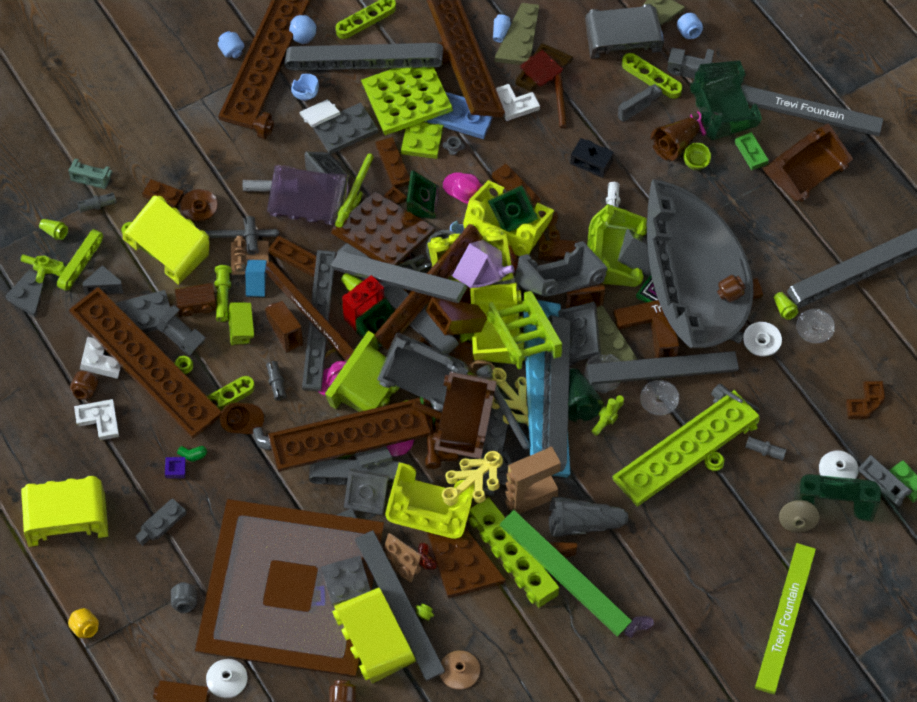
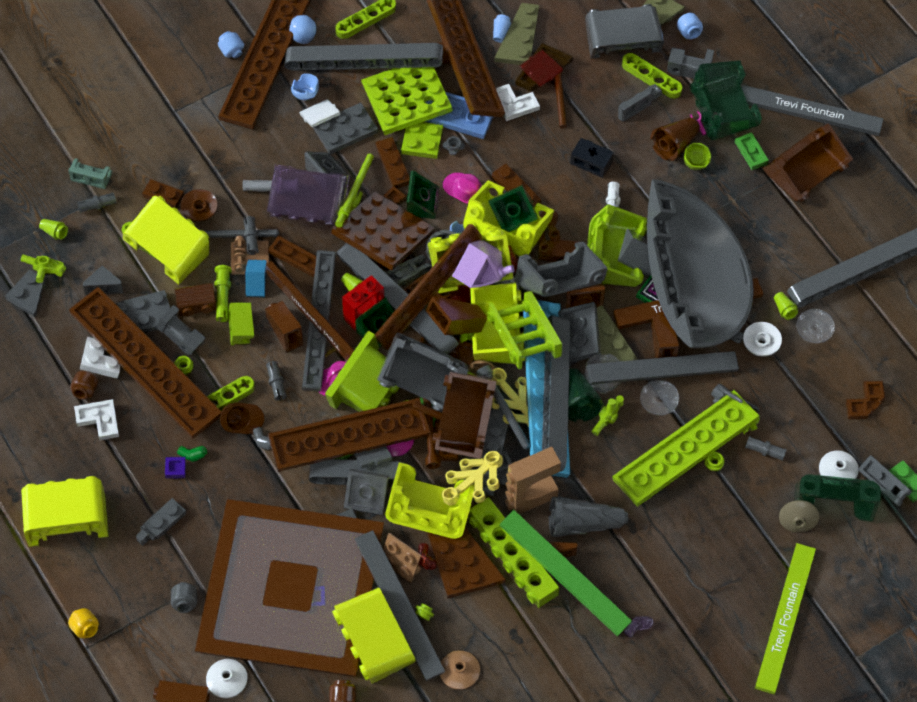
lime beam [57,229,103,291] -> none
reddish brown plate [253,112,274,140] -> none
flat silver plate [321,556,371,606] -> none
dark grey tile [331,251,467,303] -> none
reddish brown head [717,274,746,303] -> none

